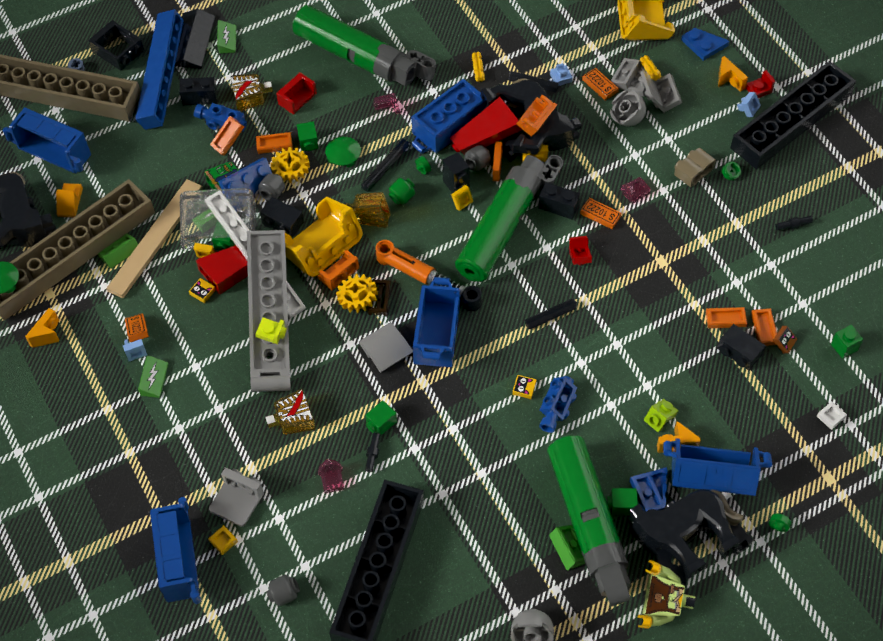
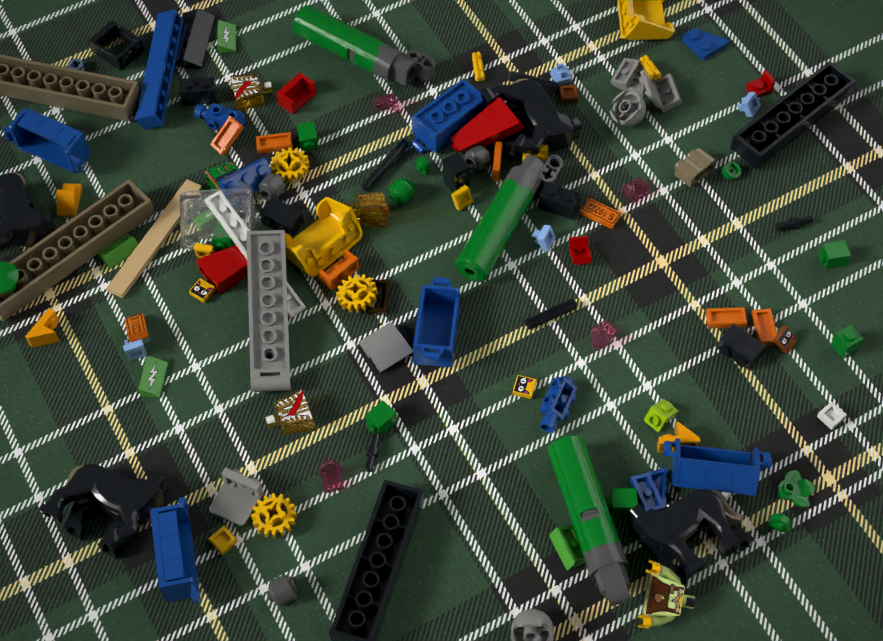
neon yellow bracket [255,317,287,344] -> none
green dish [325,137,361,167] -> none
orange piece [376,240,482,312] -> none
orange hinge [516,95,557,136] -> none
orange tile [582,68,619,101] -> none
light orange slope [718,56,748,92] -> none
none -> black piece [40,464,169,559]
none -> yellow gear [251,493,297,538]
none -> light blue tile [532,225,556,251]
none -> dark orange tile [559,85,579,103]
none -> clear pink tile [590,320,620,349]
none -> green plate [777,470,816,508]
none -> green brick [819,240,851,269]

